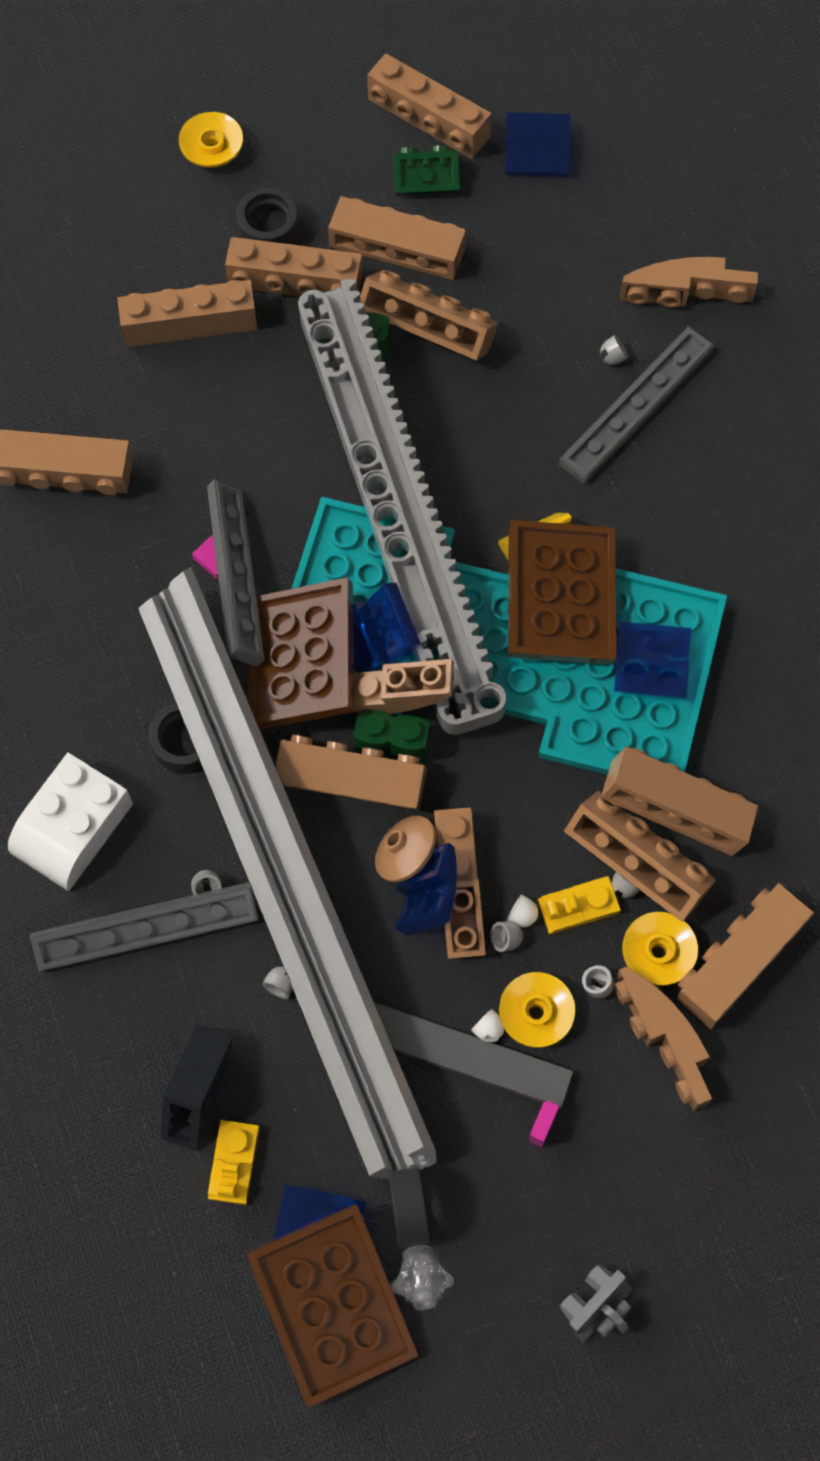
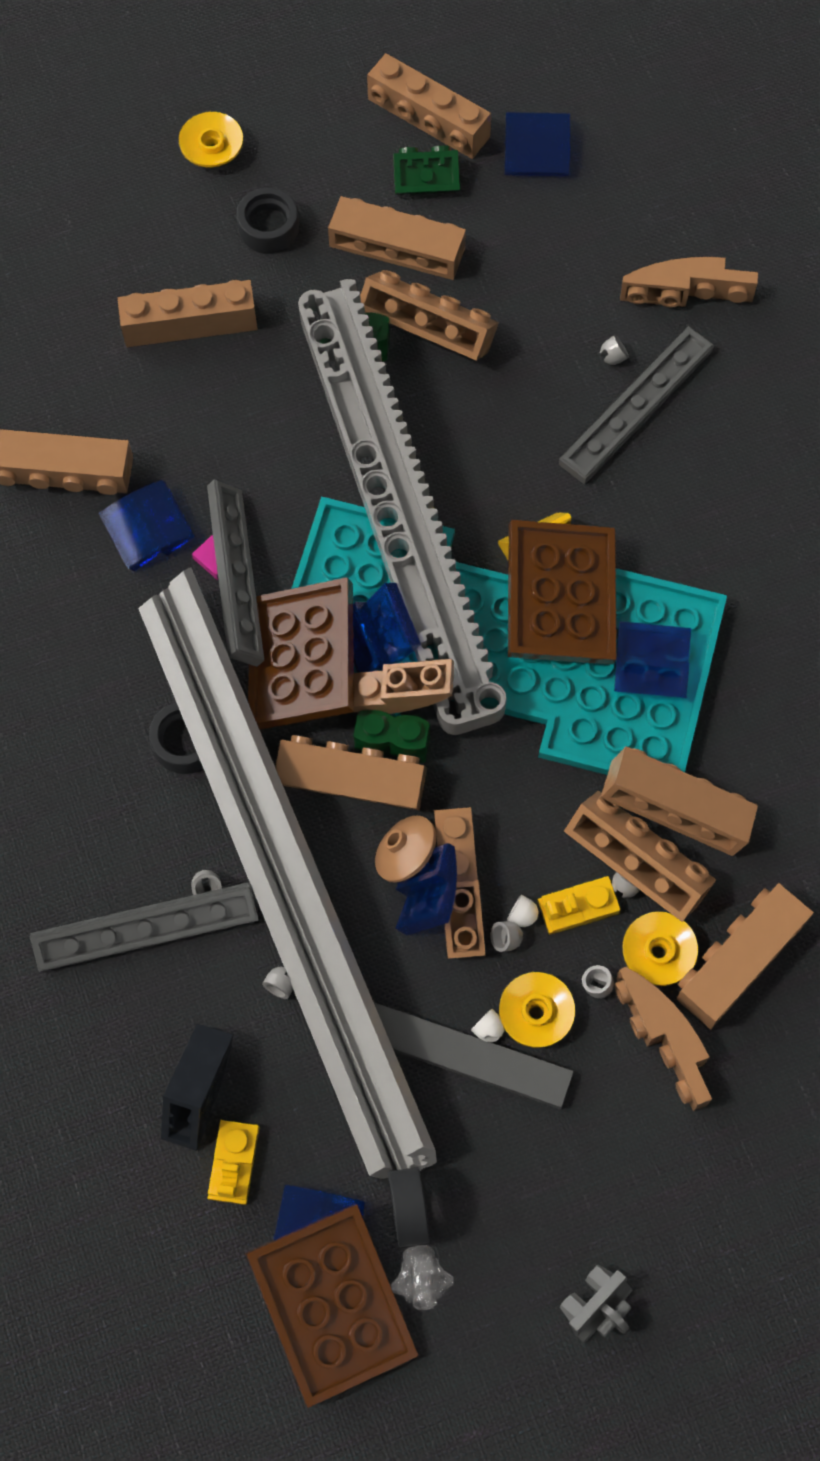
white brick [8,753,133,891] -> none
medium nougat brick [225,237,363,297] -> none
dark pink tile [529,1101,559,1148] -> none
none -> clear blue slope [99,480,195,571]

